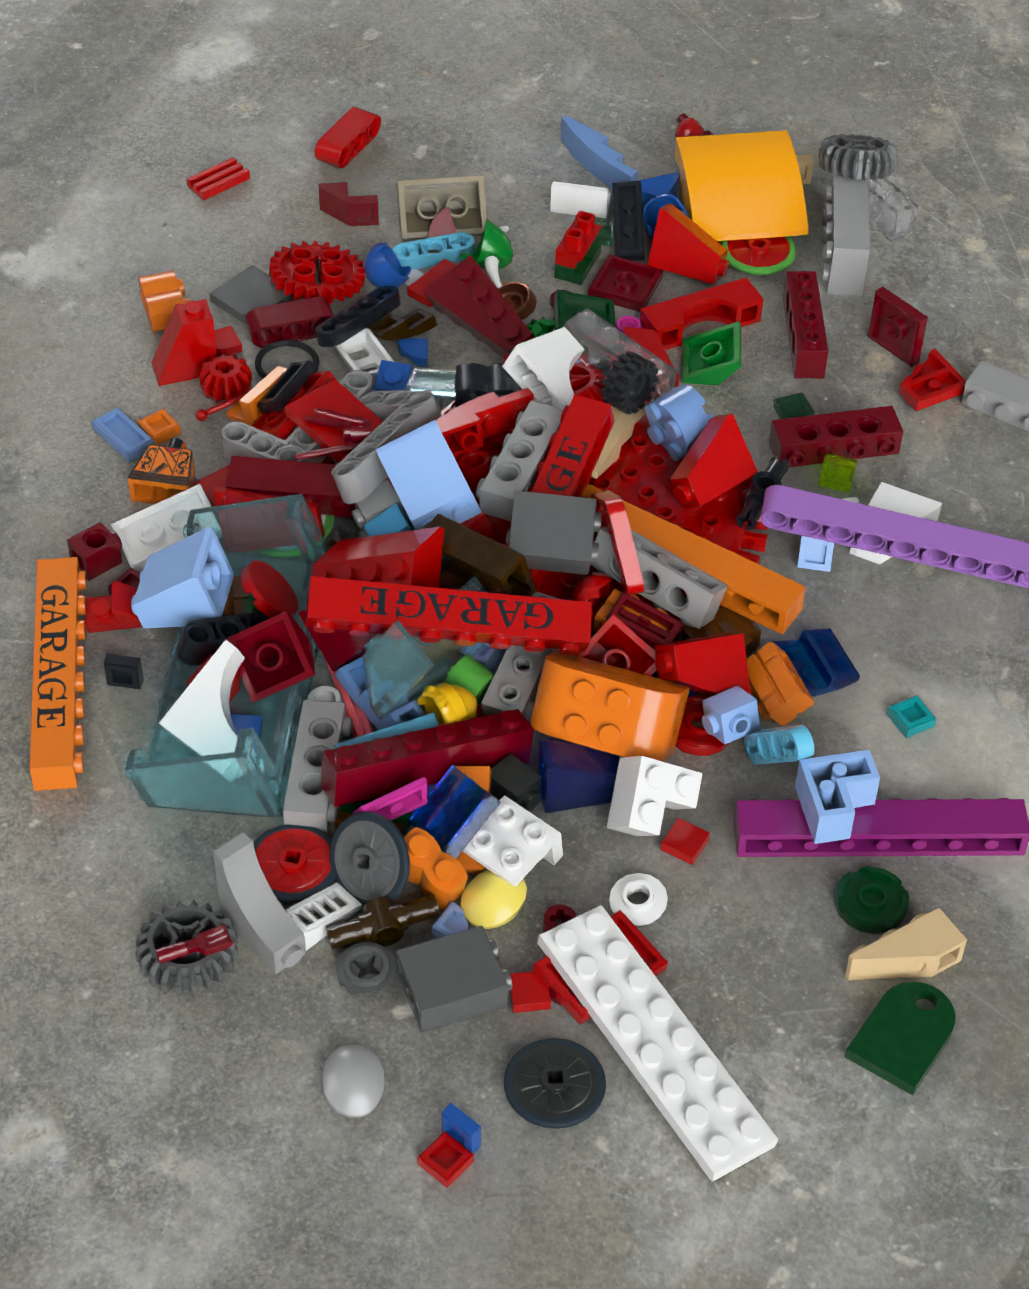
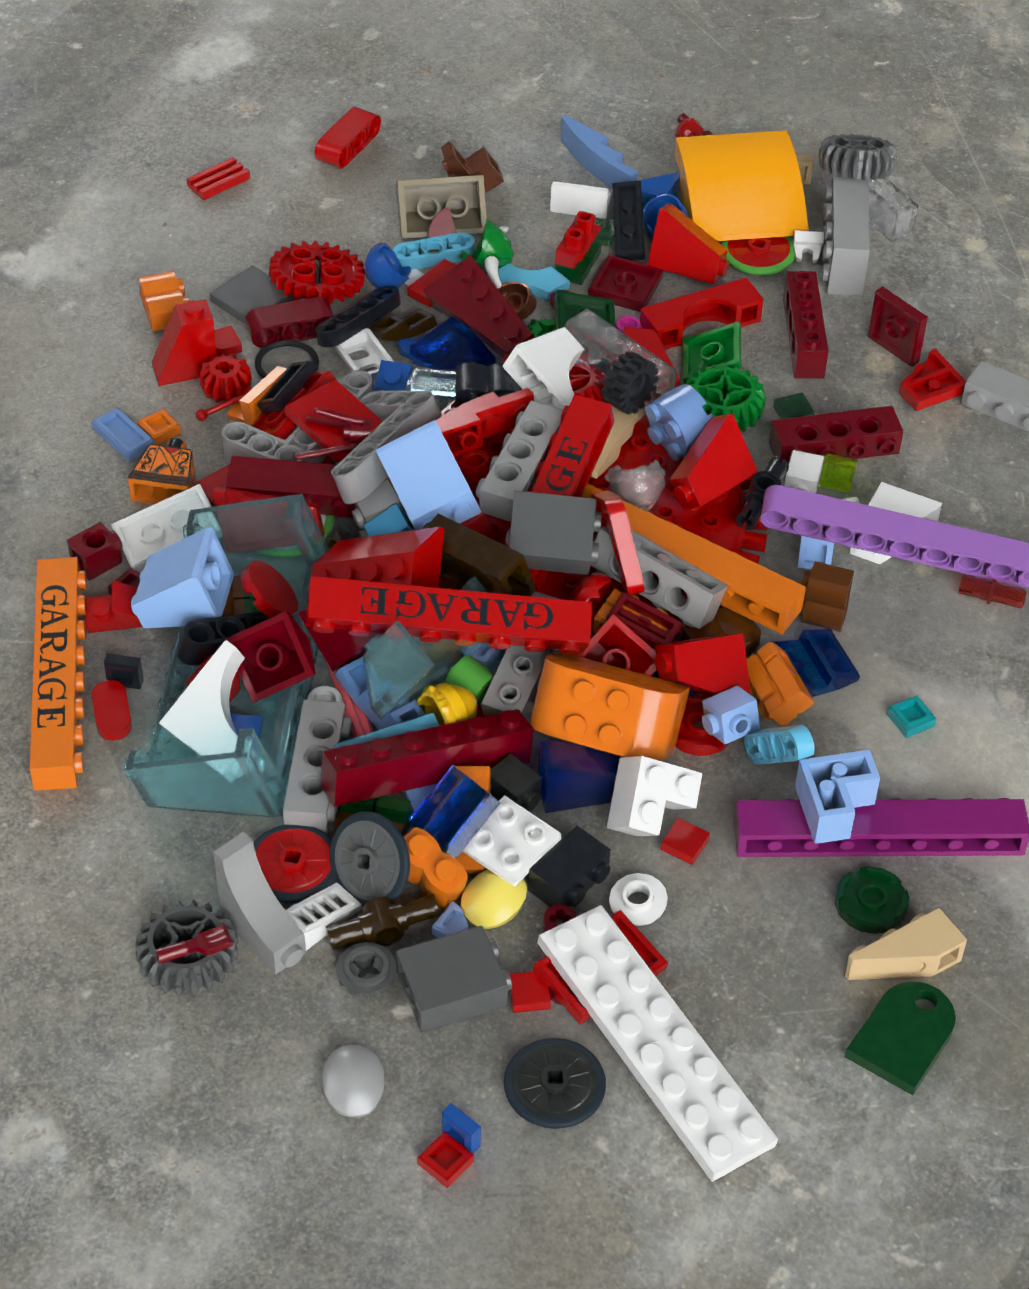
dark red slope [318,182,379,226] -> none
dark pink slope [352,777,427,821] -> none
none -> red tile [91,680,132,741]
none -> clear blue slope [410,317,496,392]
none -> copper brick [441,141,504,193]
none -> medium azure tile [487,263,570,301]
none -> black brick [528,826,611,907]
none -> clear hair [604,460,666,511]
none -> green gear [685,364,766,432]
none -> white brick [784,450,824,493]
none -> white tile [793,230,824,264]
none -> reddish brown brick [801,561,854,632]
none -> clear red axle [958,574,1027,608]

